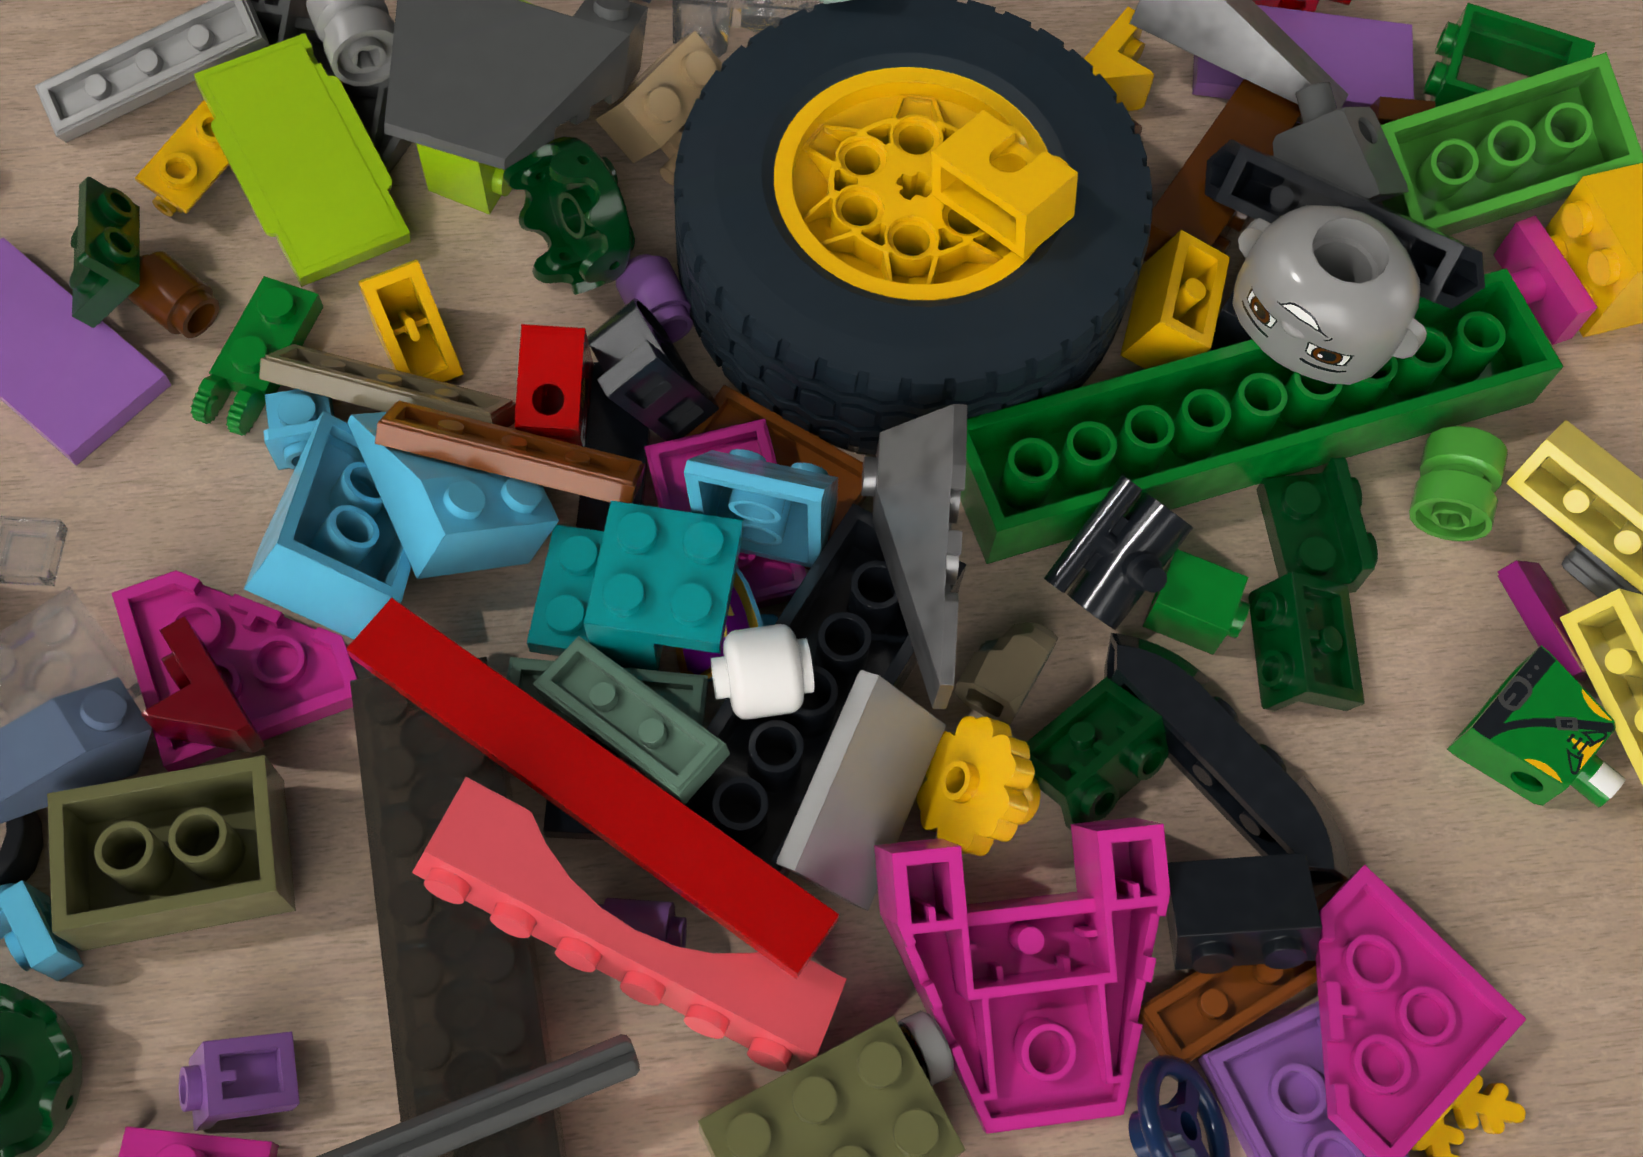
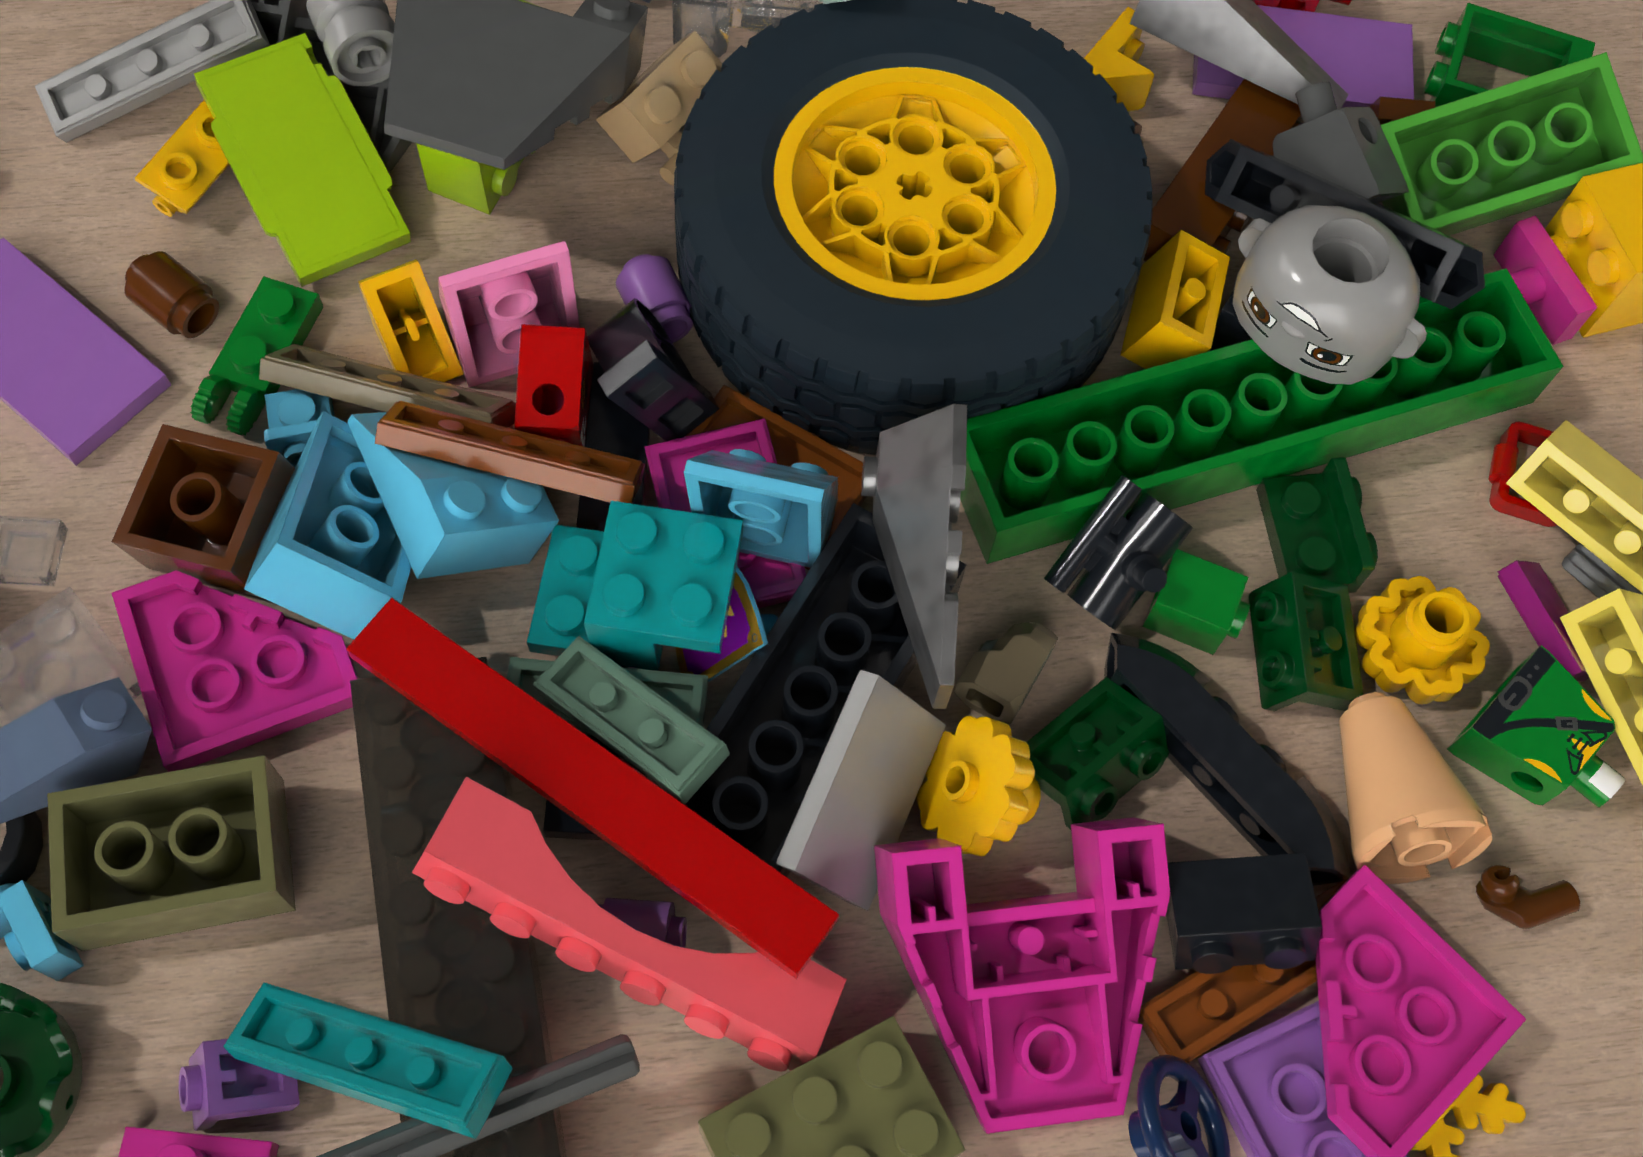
dark green bracket [69,176,140,328] -> none
dark red slope [142,616,265,753] -> none
dark green plate [503,136,635,295] -> none
white head [711,624,814,720] -> none
light grey tile [897,1010,954,1086] -> none
yellow brick [931,110,1078,259] -> none
bright green wheel [1409,426,1508,542] -> none
none -> reddish brown brick [111,424,295,598]
none -> teal tile [223,982,513,1139]
none -> bright pink slope [438,241,580,388]
none -> light nougat cone [1339,692,1493,884]
none -> yellow plant [1354,576,1490,705]
none -> reddish brown arm [1476,865,1580,929]
none -> red piece [1488,421,1557,527]

